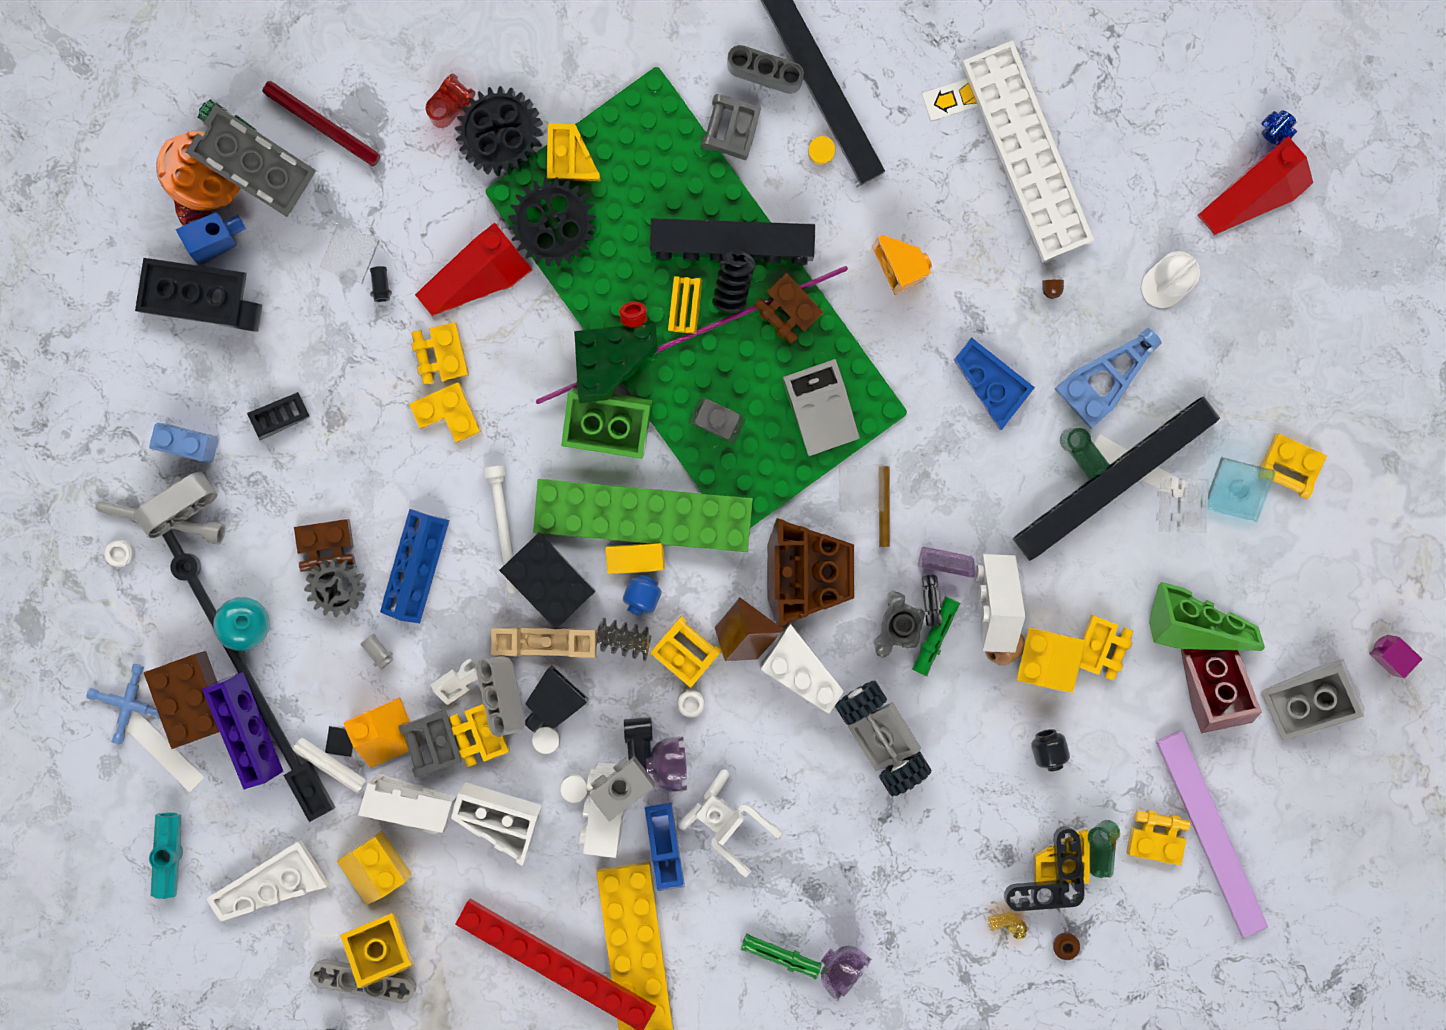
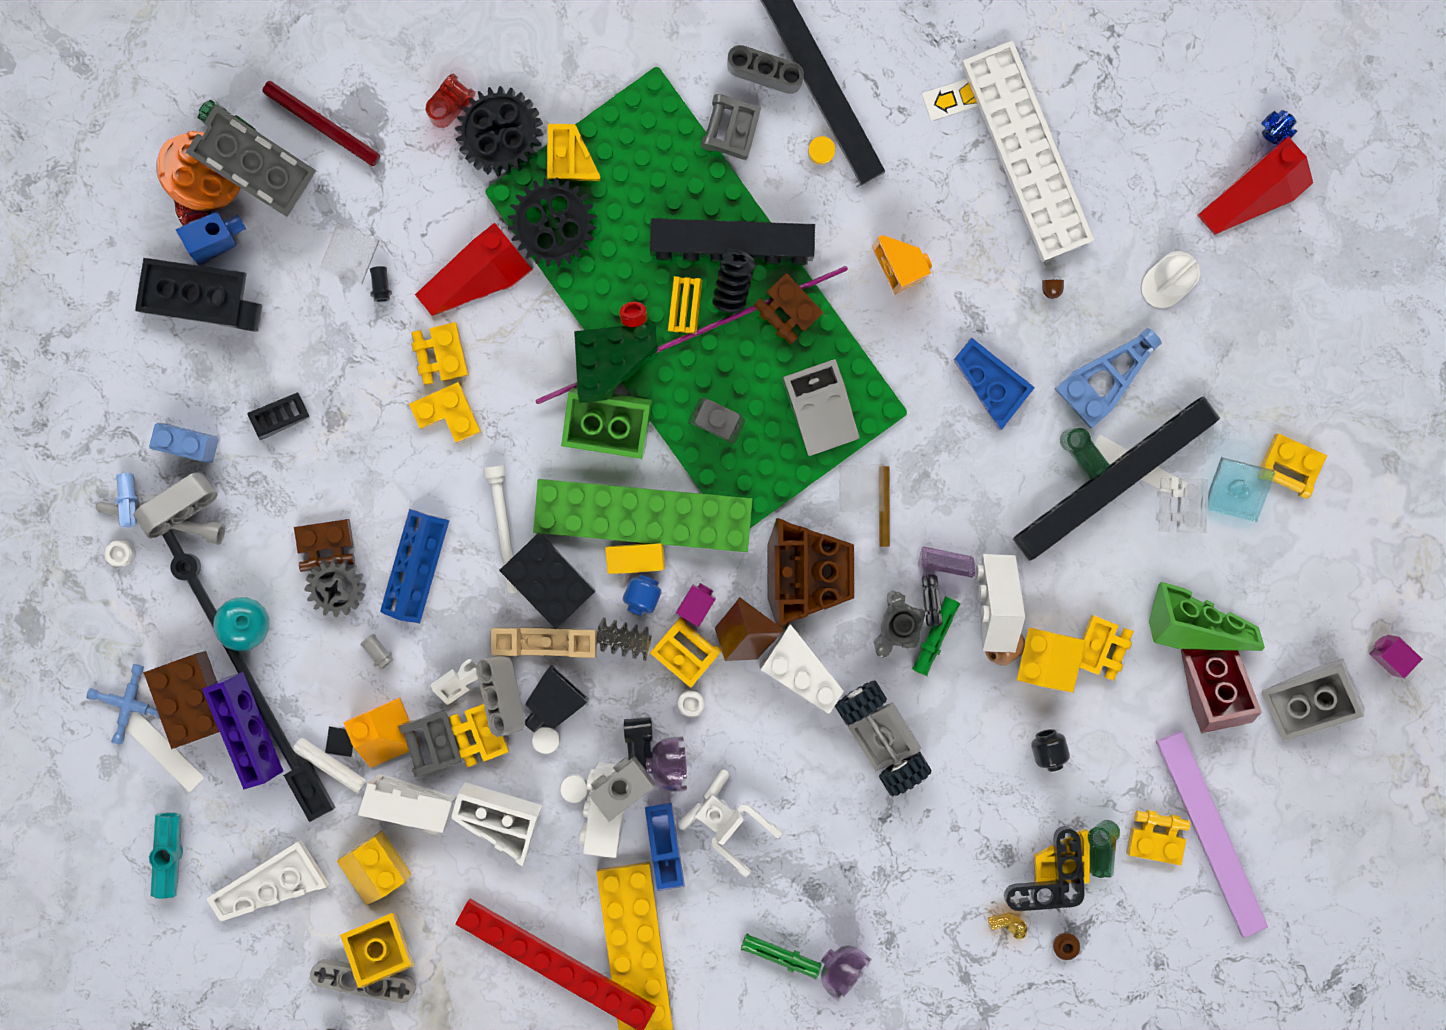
none -> light blue axle [115,473,138,528]
none -> magenta brick [676,583,716,627]

